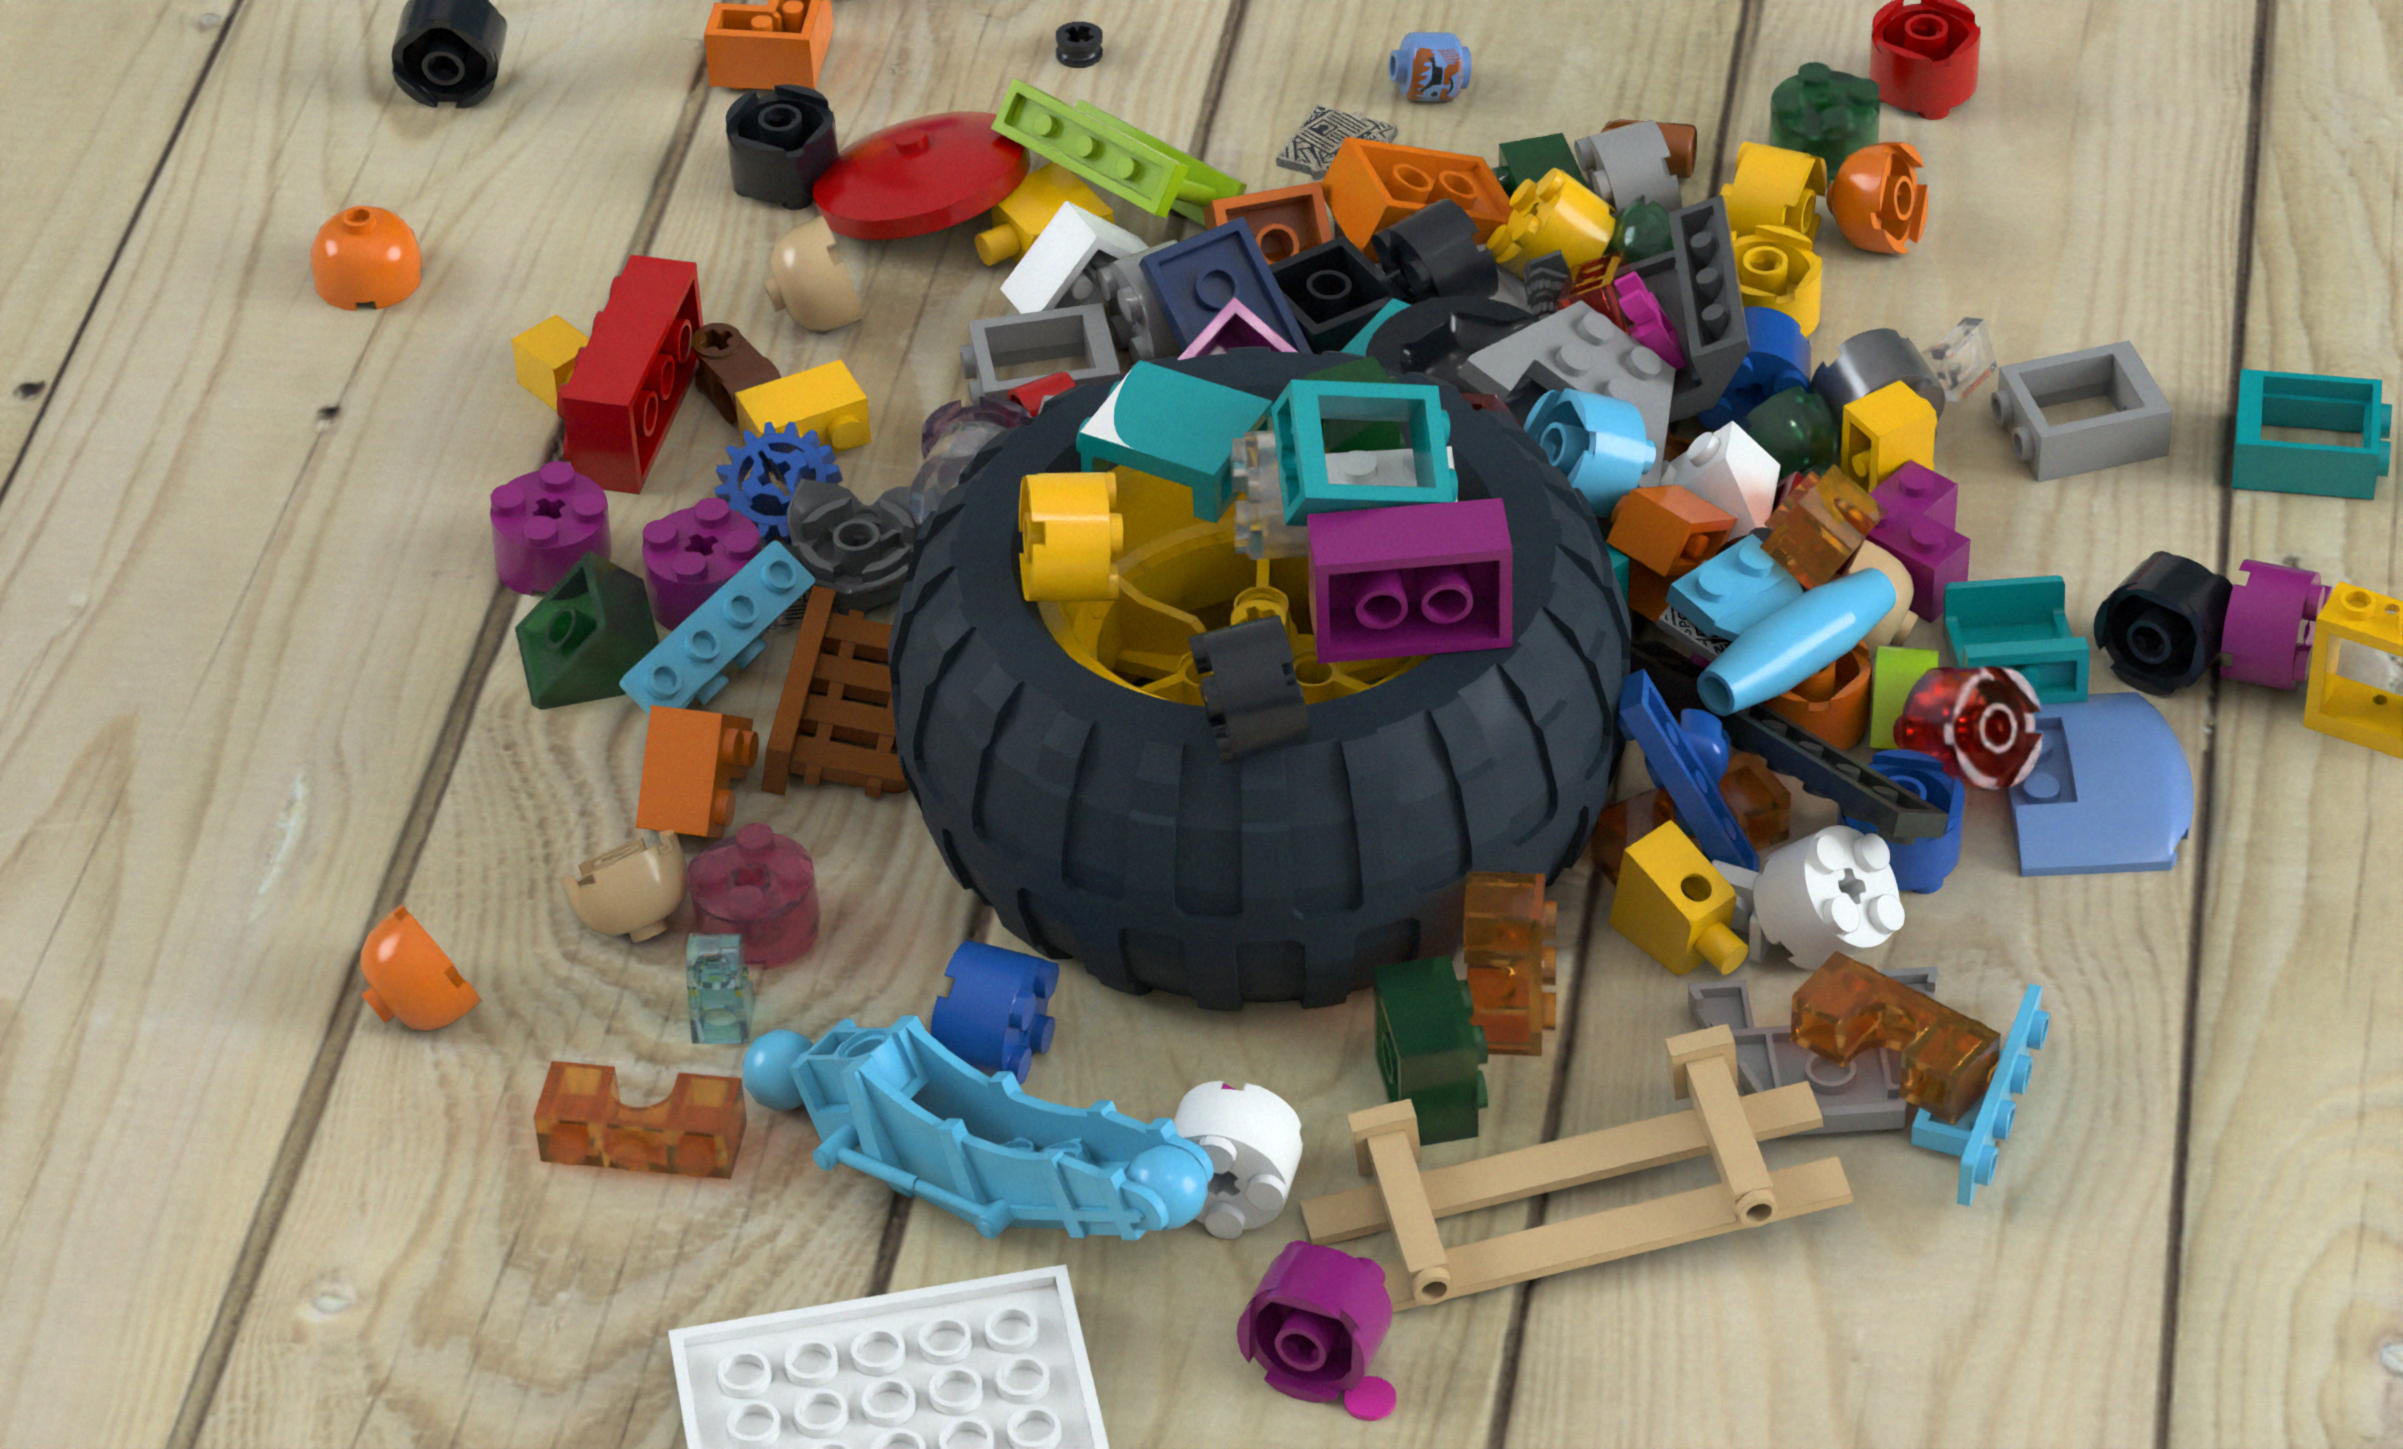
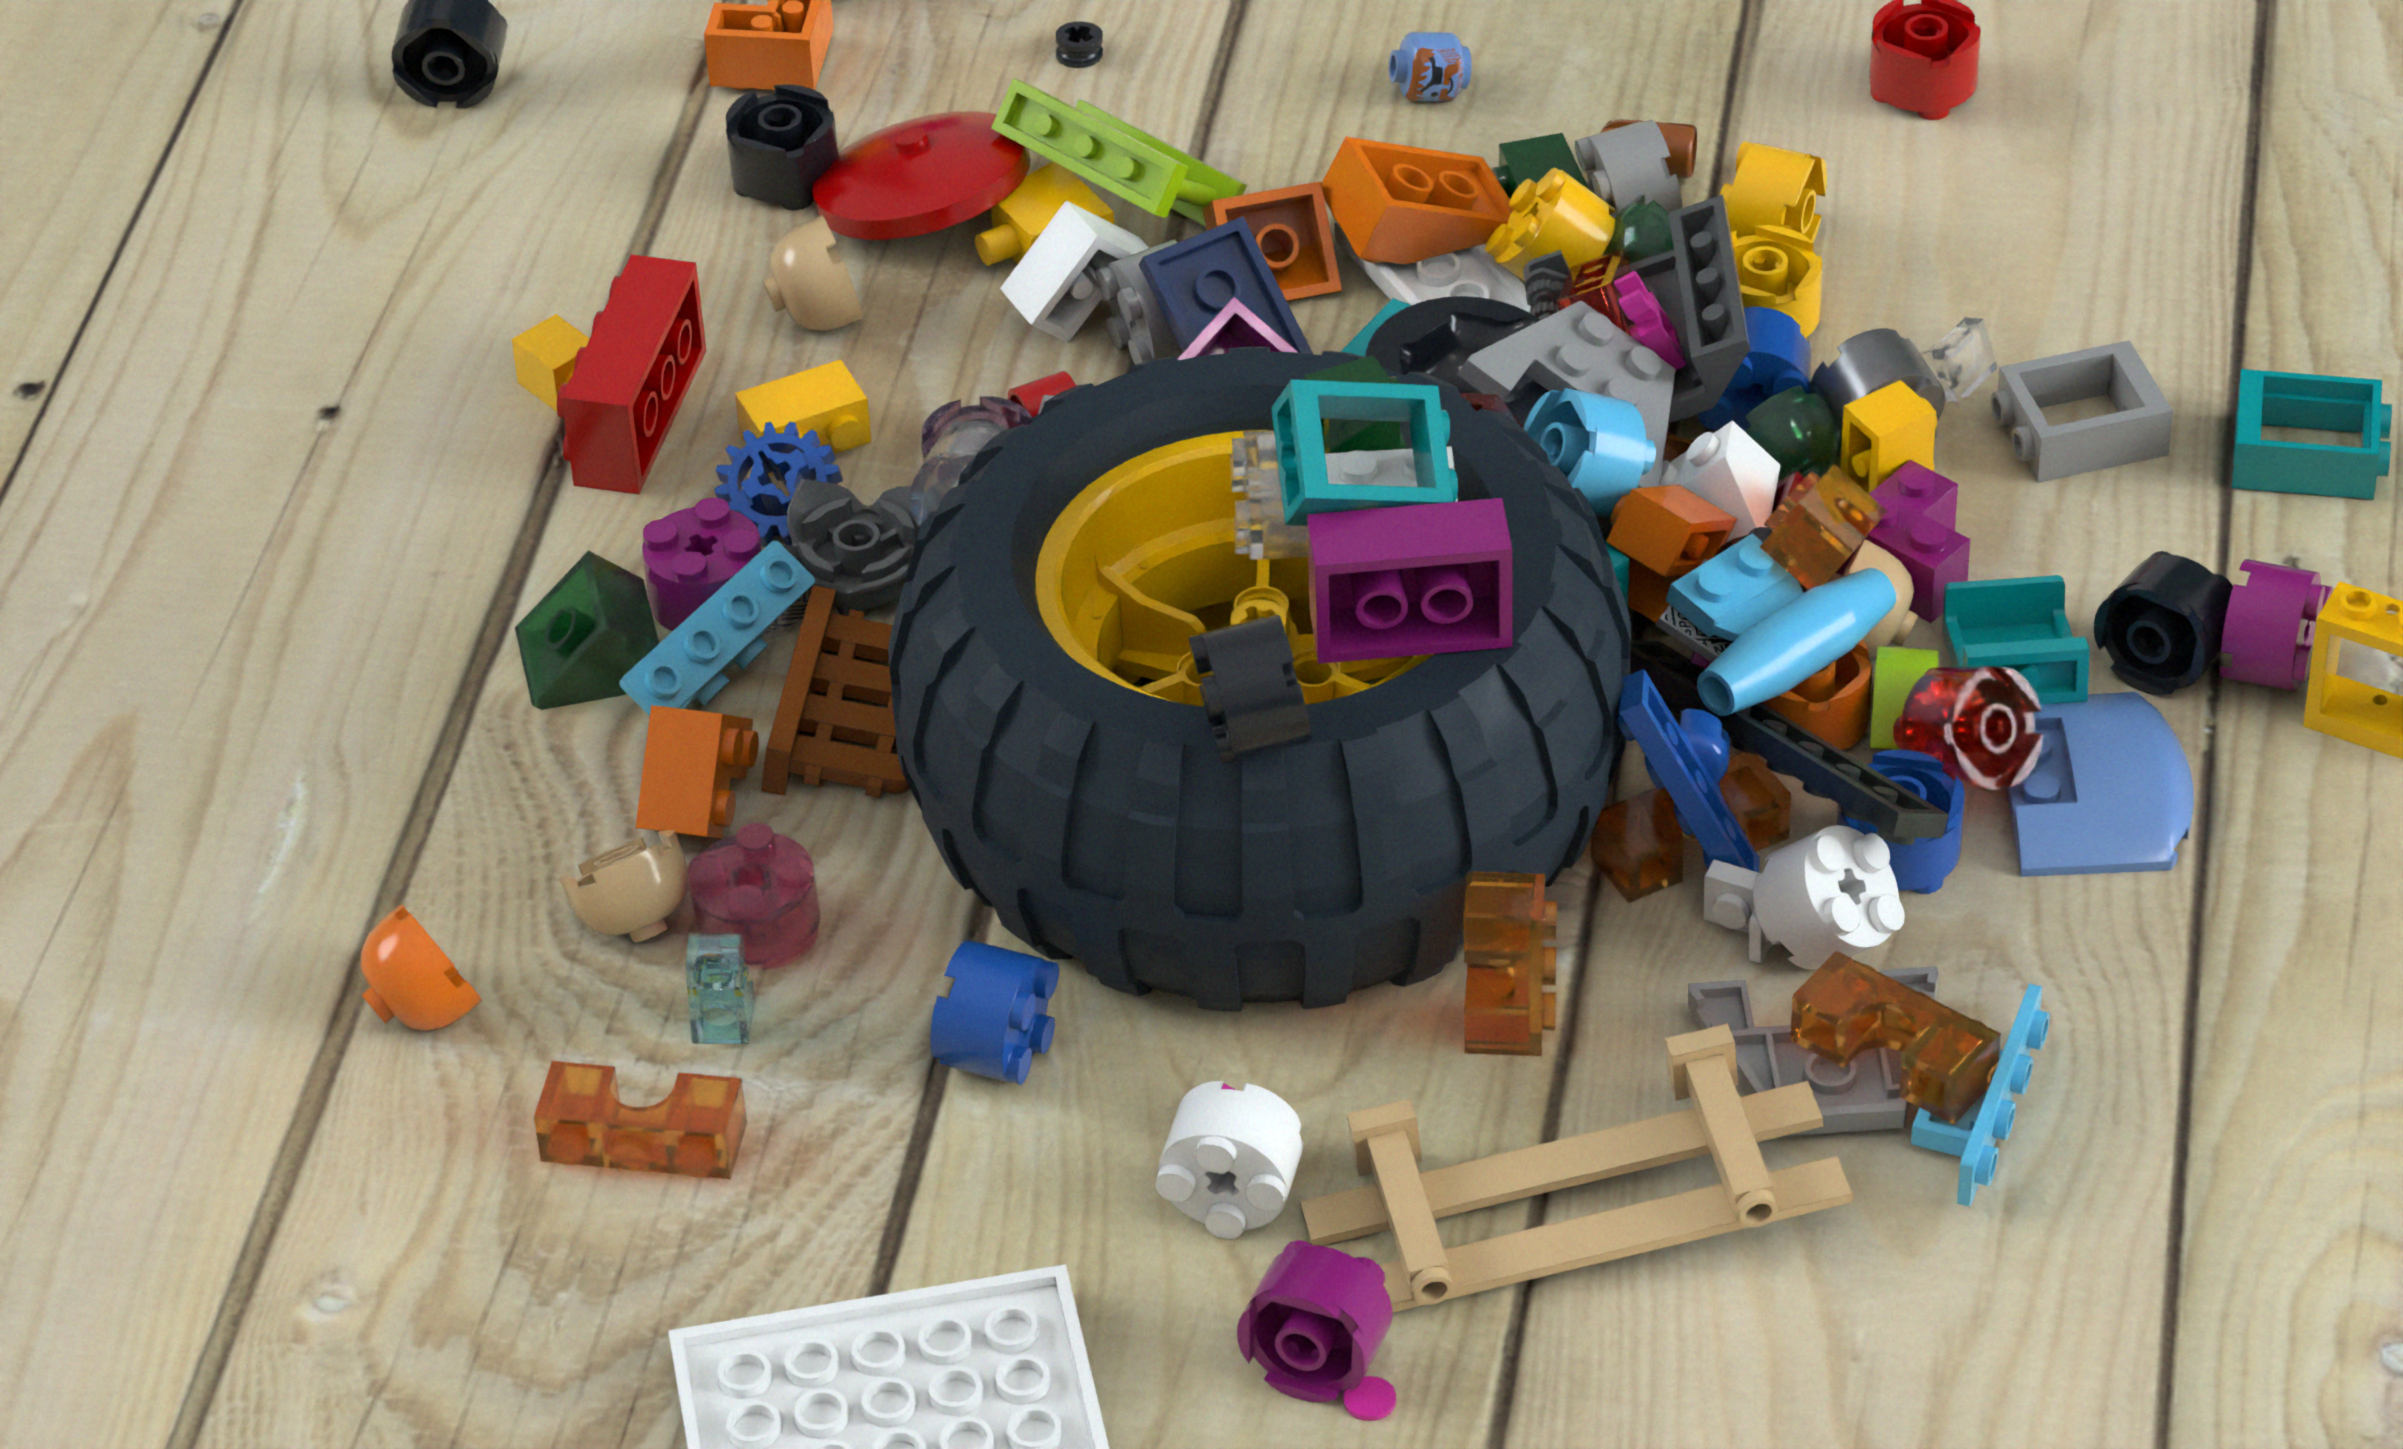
orange cylinder [311,206,423,311] -> none
magenta brick [490,461,612,597] -> none
reddish brown piece [691,323,782,426] -> none
medium azure piece [742,1015,1214,1240] -> none
light grey window [960,303,1121,436] -> none
yellow brick [1019,472,1123,602] -> none
teal panel [1076,360,1274,523] -> none
black brick [1268,235,1408,355] -> none
clear piece [1276,104,1398,180] -> none
black brick [1372,199,1499,305] -> none
clear green brick [1373,955,1488,1146] -> none
yellow torso [1609,820,1749,975] -> none
clear green brick [1769,62,1881,189] -> none
orange cylinder [1826,142,1929,254] -> none

